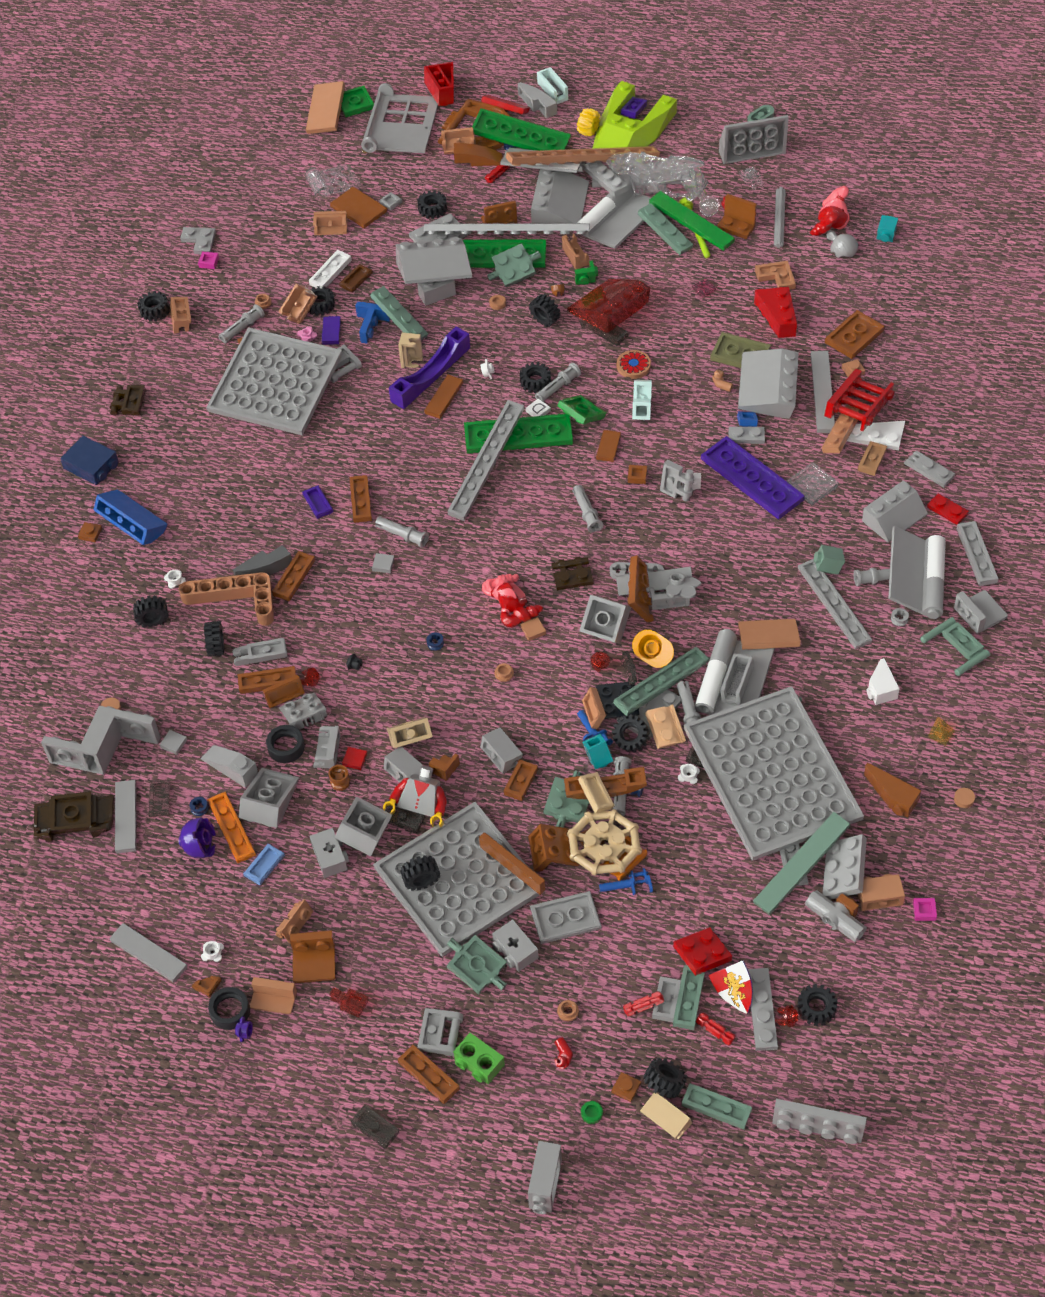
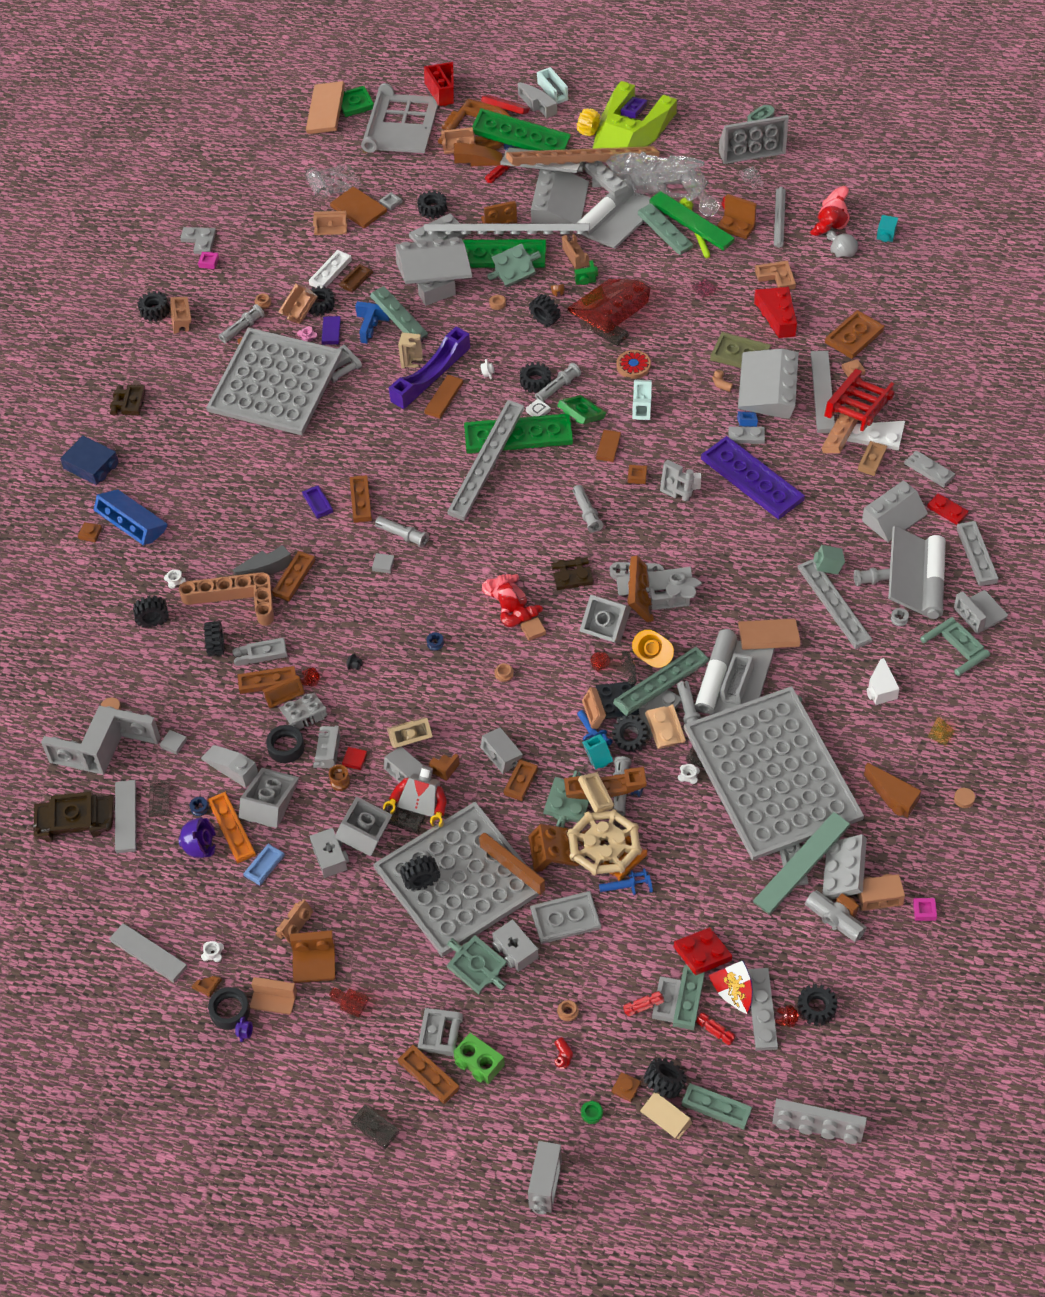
clear plate [787,462,839,506] -> none

